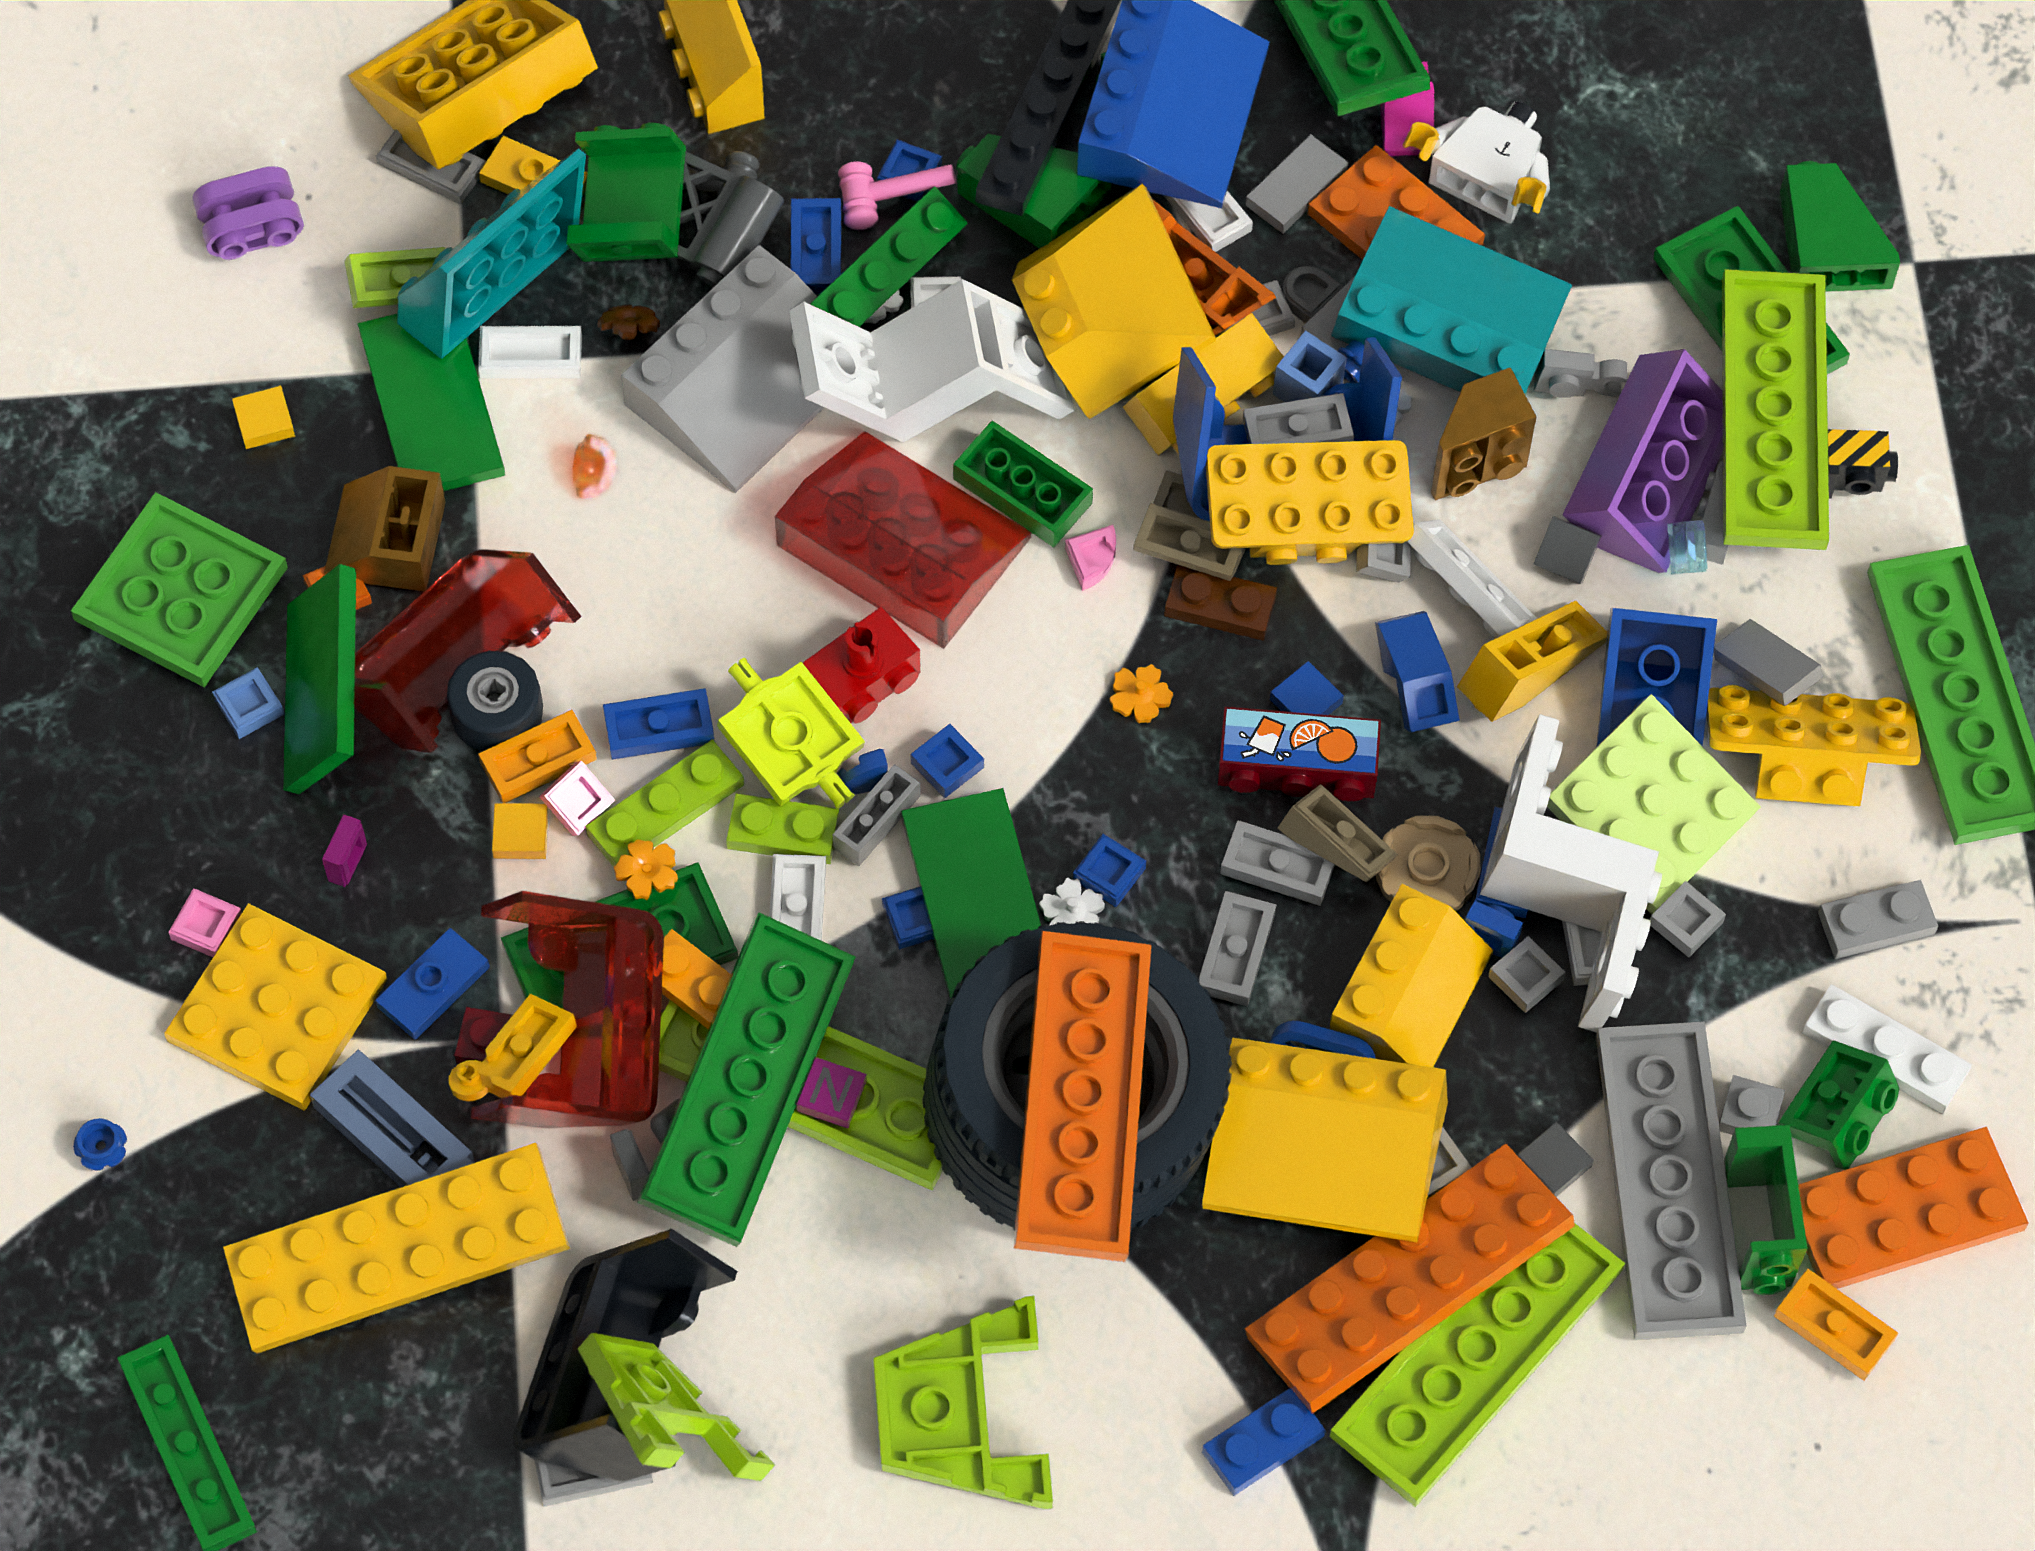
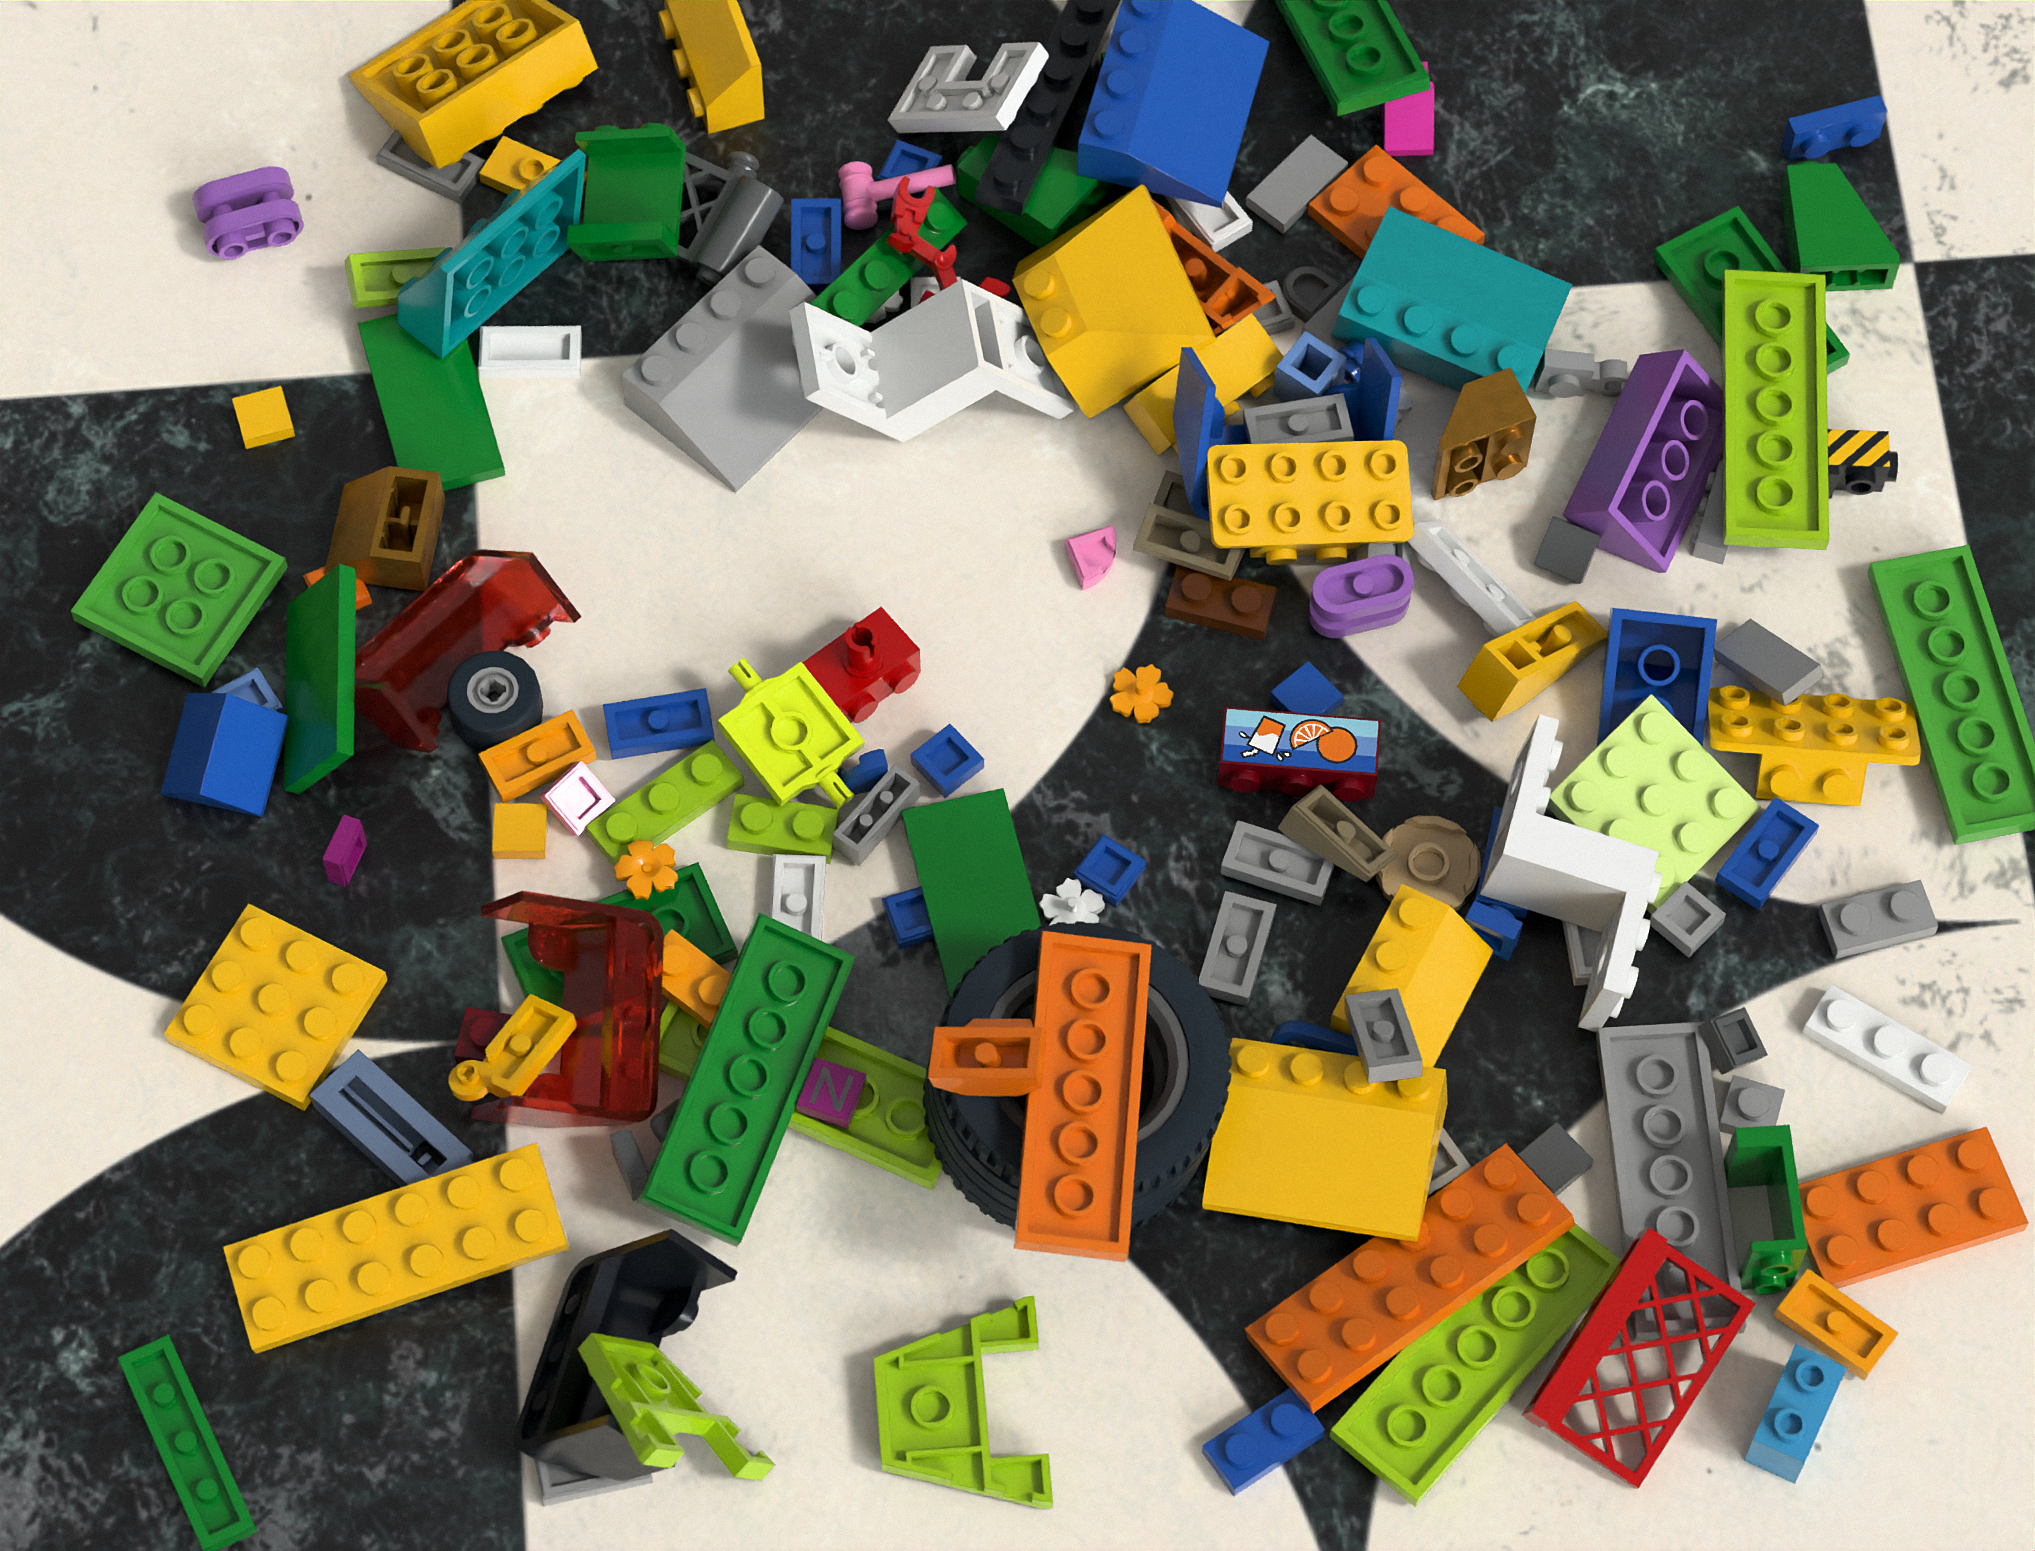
blue plate [73,1118,127,1171] -> none
bright pink tile [168,888,242,957] -> none
blue plate [375,928,490,1040] -> none
clear orange piece [572,434,617,499] -> none
reddish brown plant [598,304,660,340] -> none
clear red slope [775,431,1031,649] -> none
green piece [953,420,1093,548] -> none
blue slope [1375,611,1460,732] -> none
white torso [1402,102,1550,224] -> none
light grey plate [1488,936,1566,1013] -> none
clear light blue tile [1667,520,1708,575] -> none
green bracket [1778,1040,1899,1170] -> none
none -> blue slope [161,693,289,818]
none -> red piece [886,176,1011,305]
none -> white plate [888,42,1049,133]
none -> orange slope [928,1019,1046,1096]
none -> medium lavender brick [1308,554,1414,638]
none -> light grey plate [1345,988,1423,1084]
none -> red fence [1521,1227,1756,1489]
none -> dark grey tile [1698,1007,1768,1075]
none -> blue plate [1715,797,1819,910]
none -> dark azure brick [1744,1344,1847,1484]
none -> blue plate [1781,95,1887,161]

